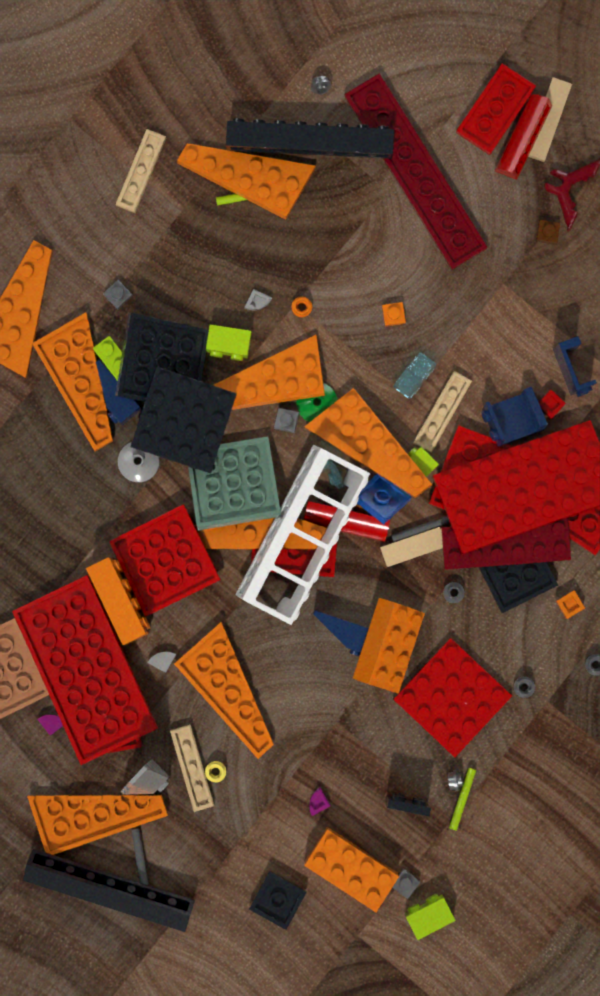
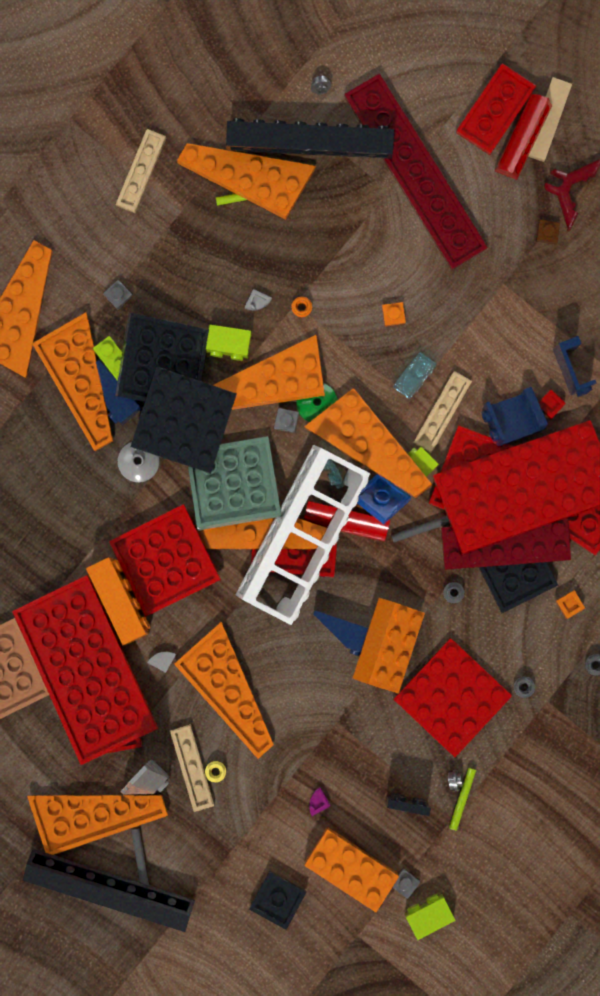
magenta tile [37,714,63,736] -> none
tan tile [380,527,442,567] -> none

